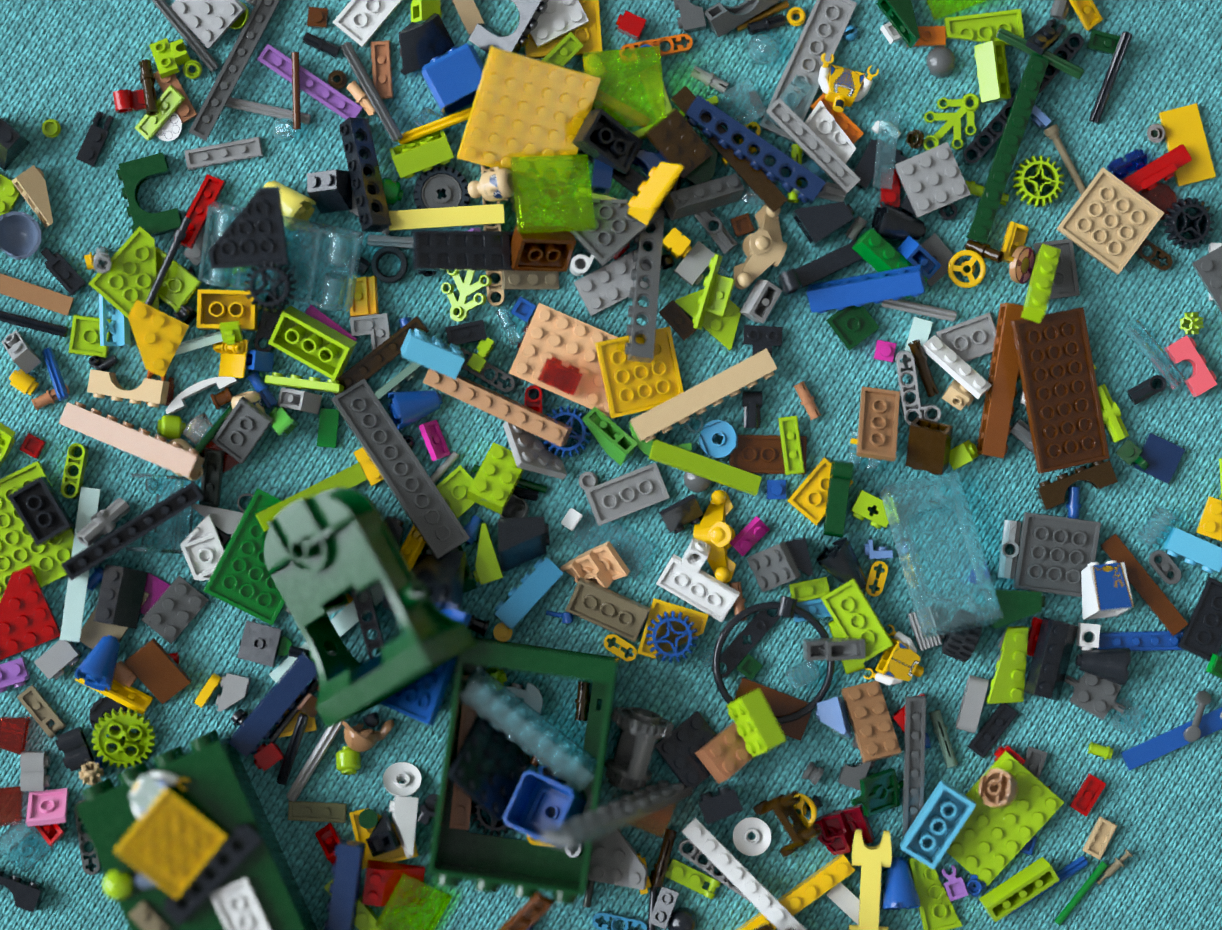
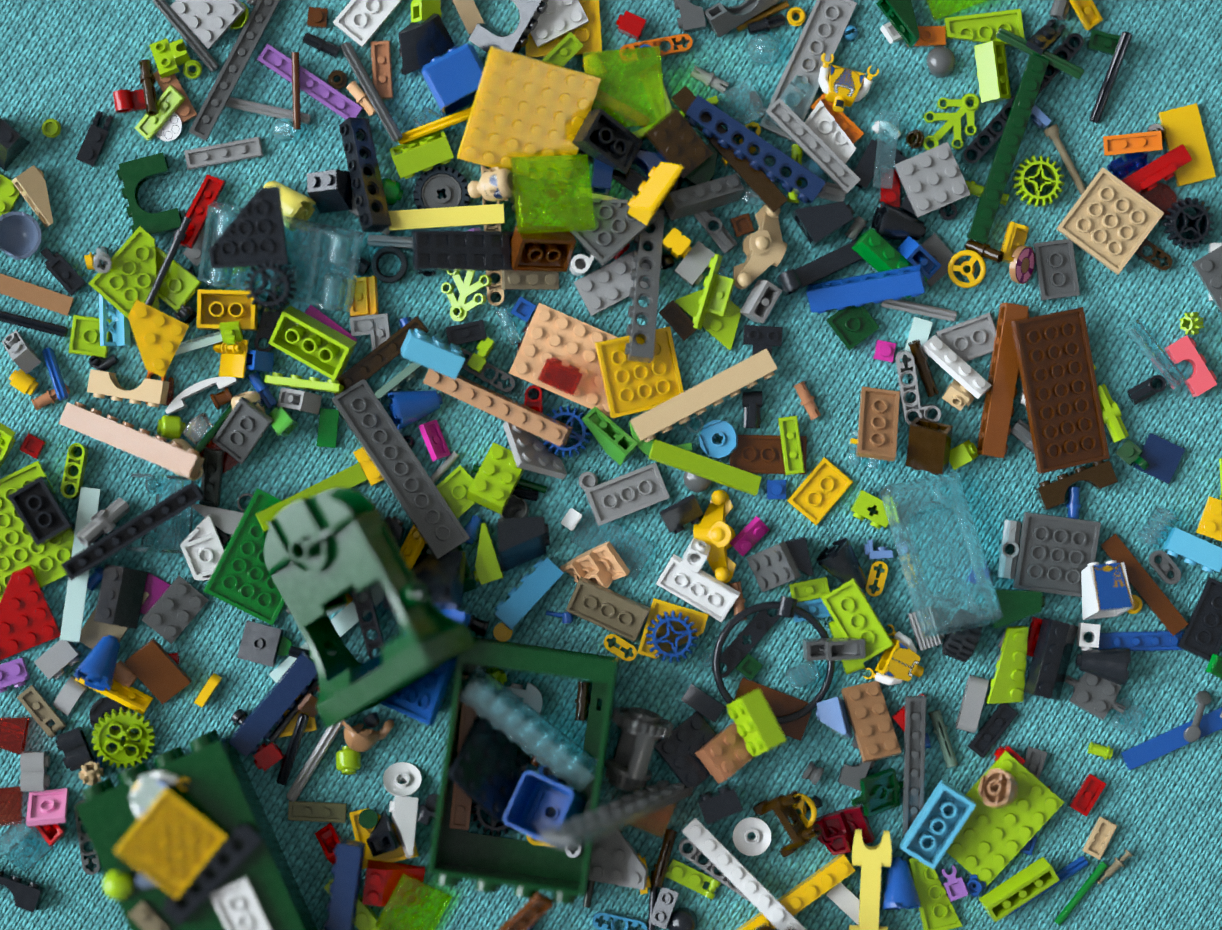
light grey slope [216,672,251,711] -> none
dark green beam [823,460,854,538] -> none
lime brick [1021,244,1061,323] -> none
none -> light grey panel [53,676,88,716]
none -> black slope [681,684,726,722]
none -> orange plate [1103,131,1163,156]
none -> yellow plate [1126,595,1143,614]

